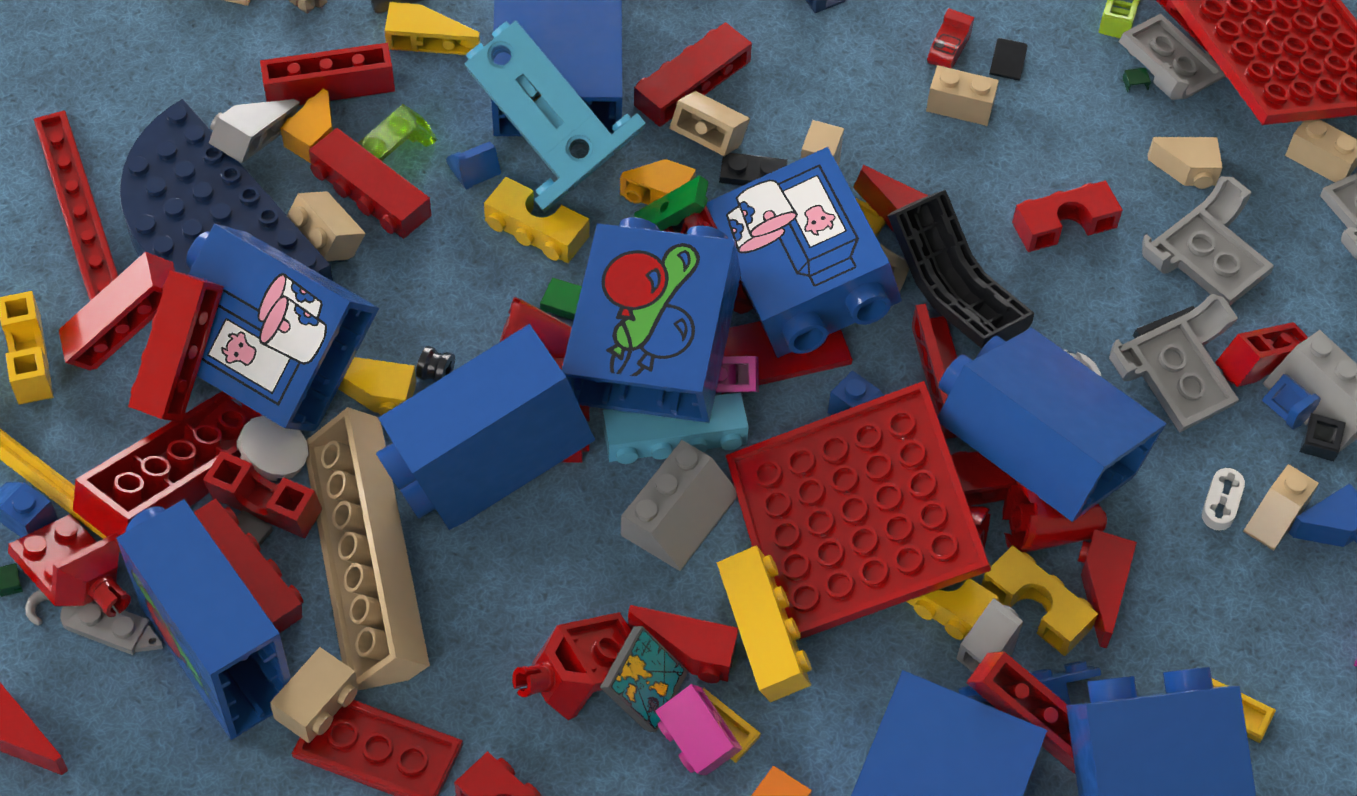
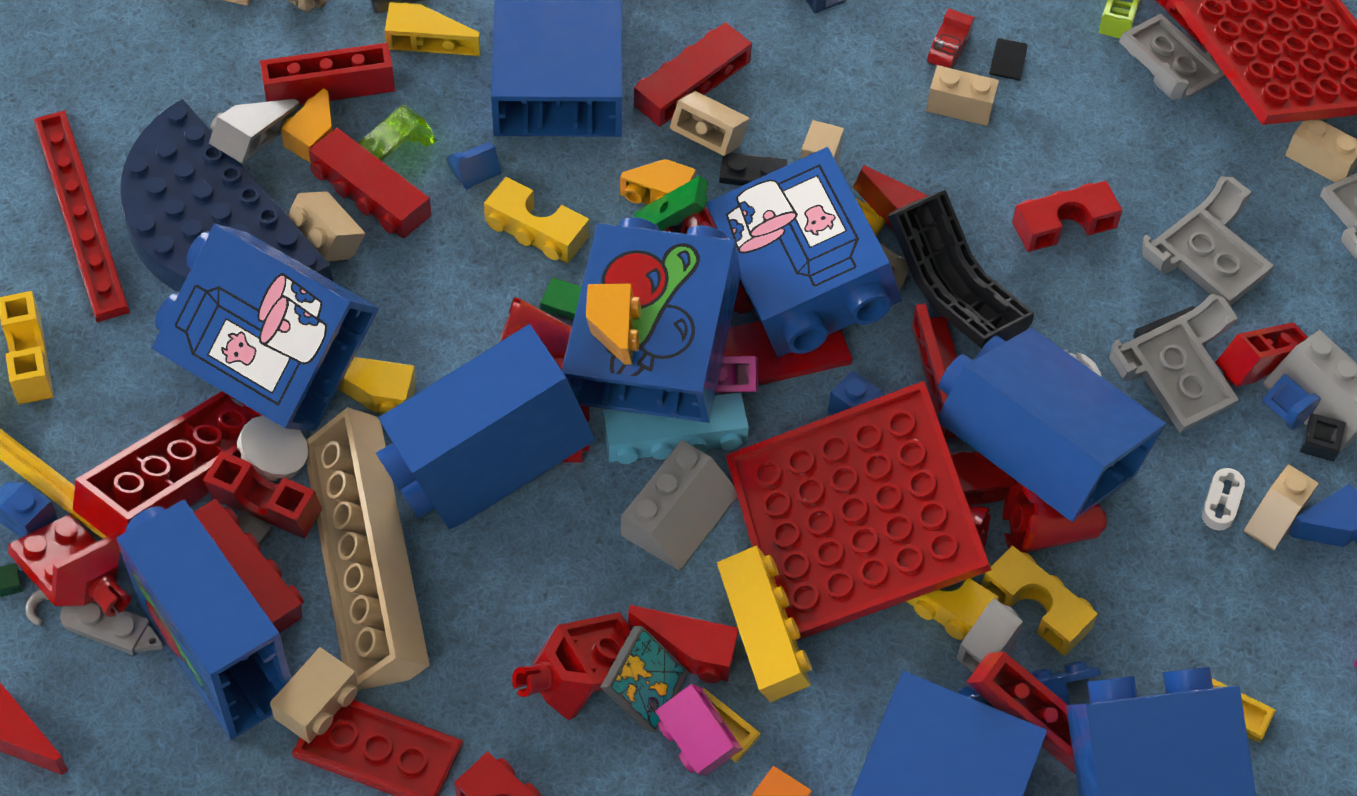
red brick [59,252,175,370] -> none
red brick [128,270,224,422] -> none
black wheel [416,346,455,382] -> none
medium azure brick [464,20,646,213] -> none
red slope [1077,530,1137,649] -> none
dark green piece [1123,68,1151,92] -> none
tan slope [1148,137,1223,189] -> none
none -> light orange slope [586,284,641,365]

